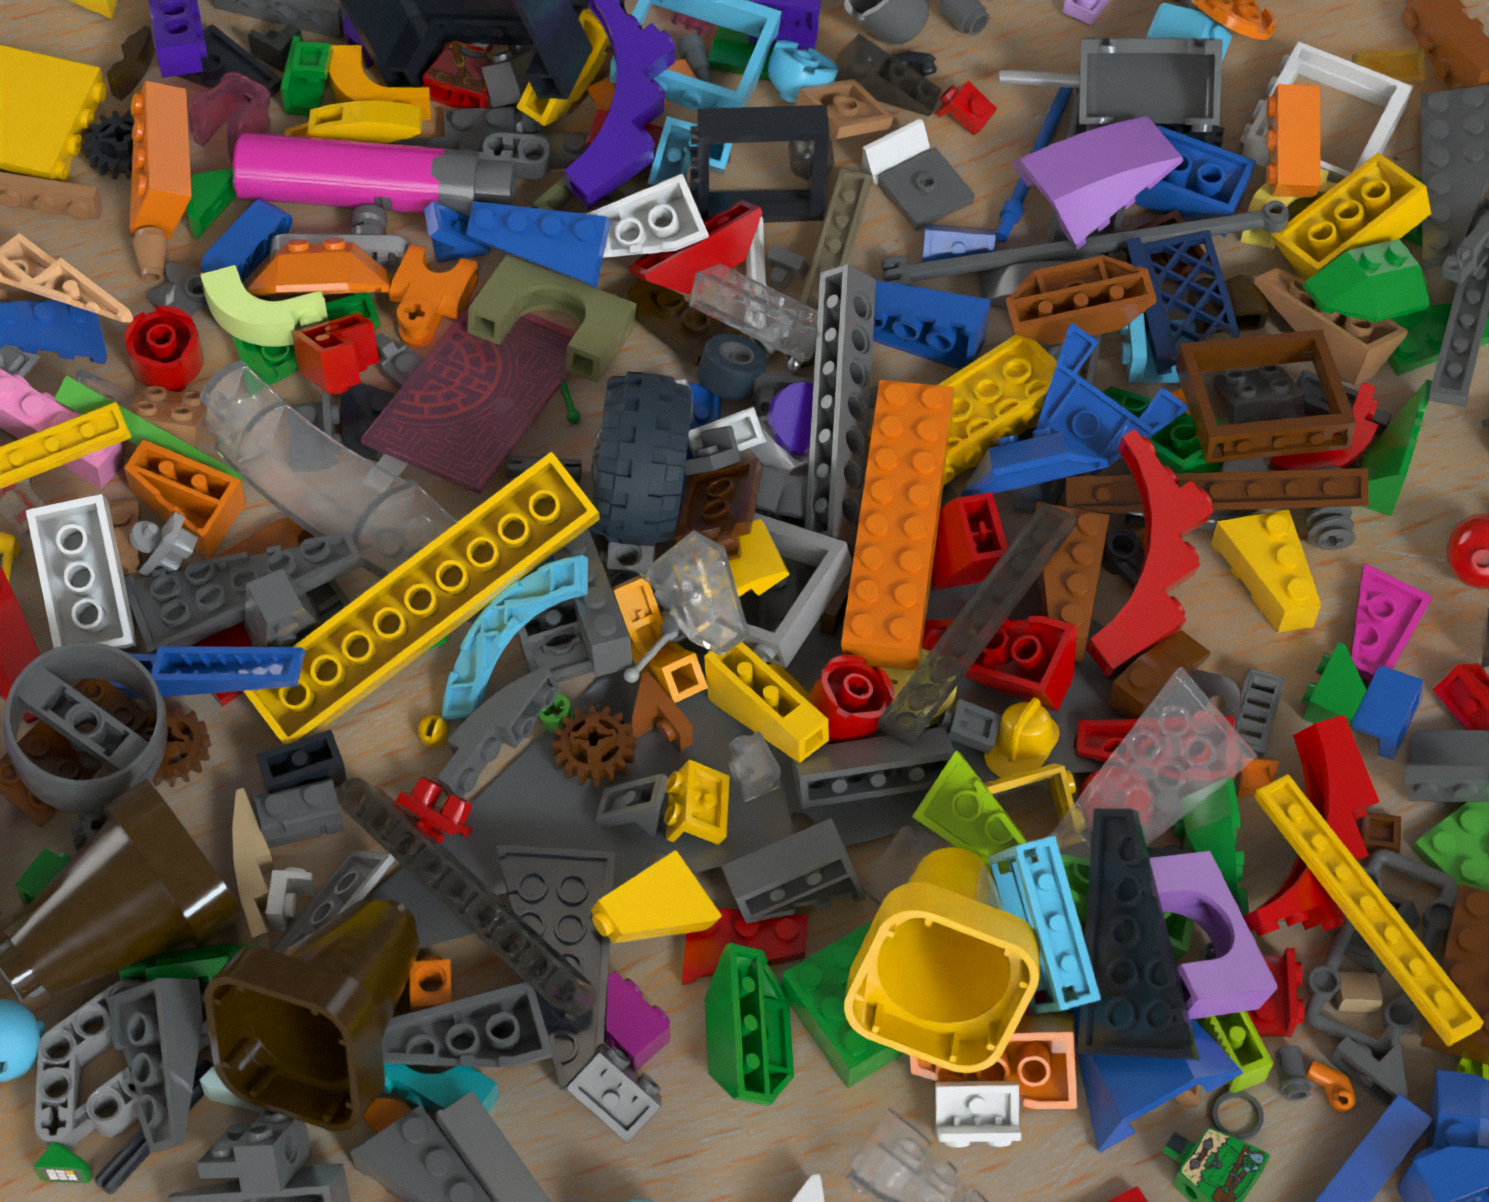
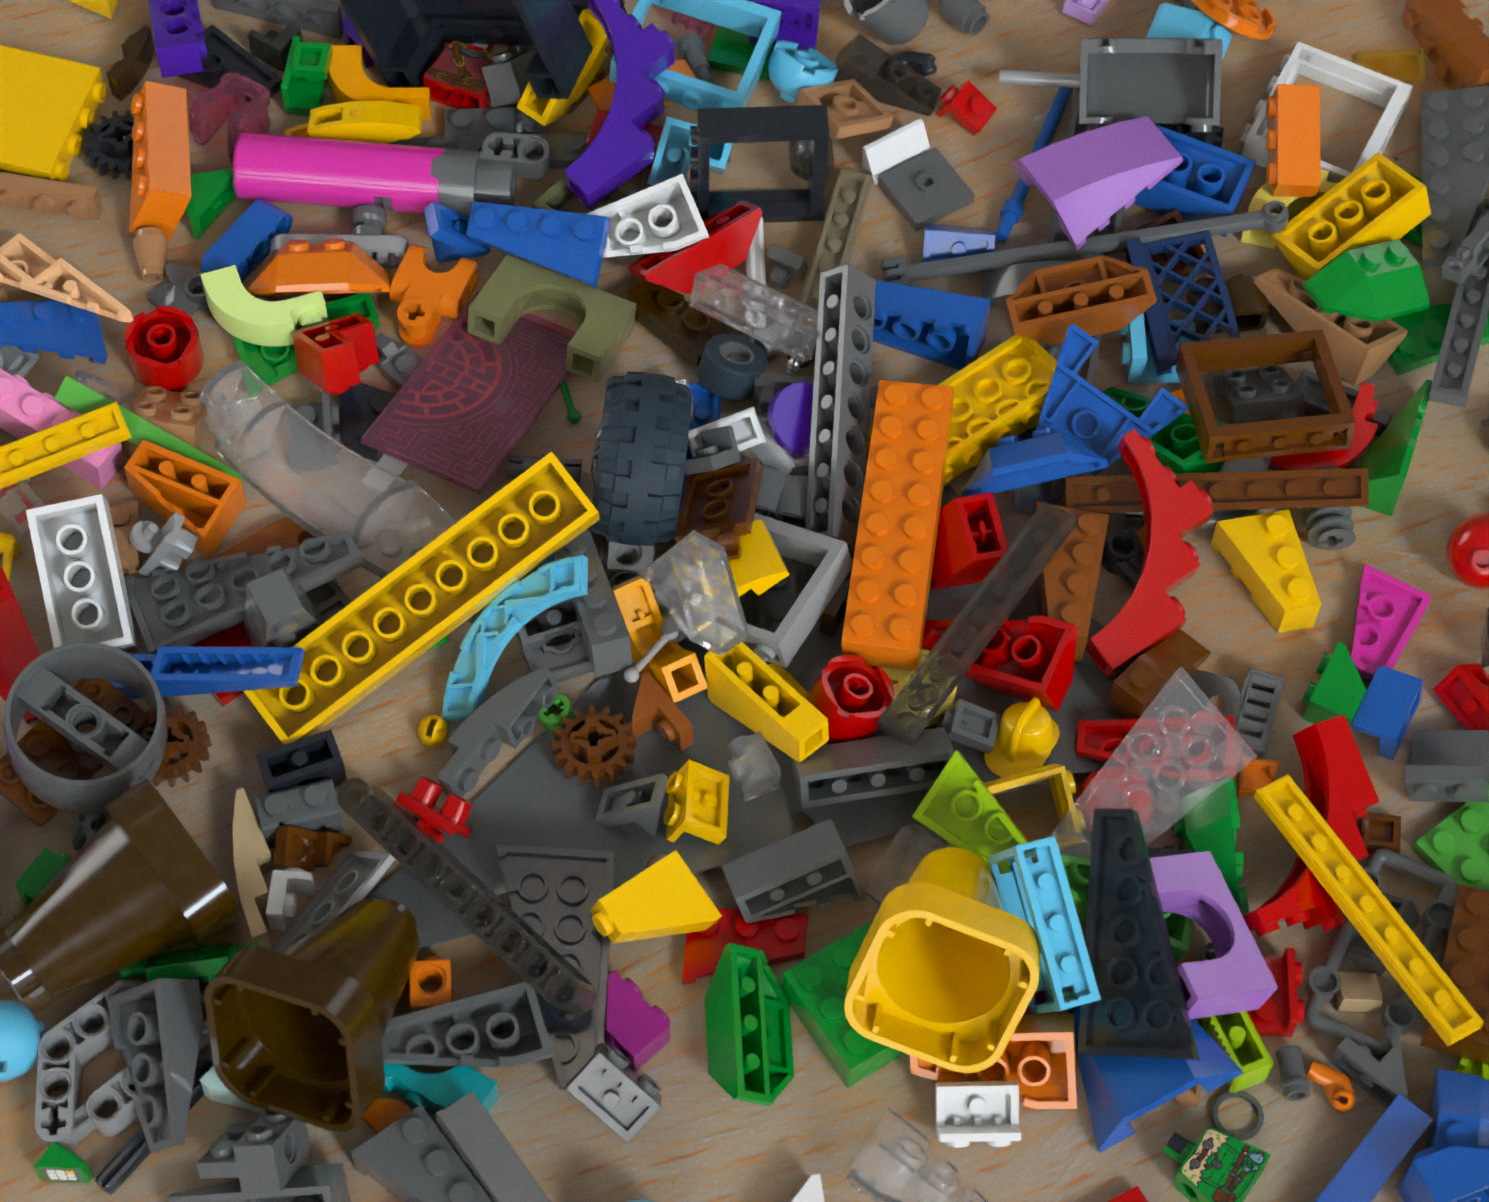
none -> reddish brown slope [273,826,352,872]

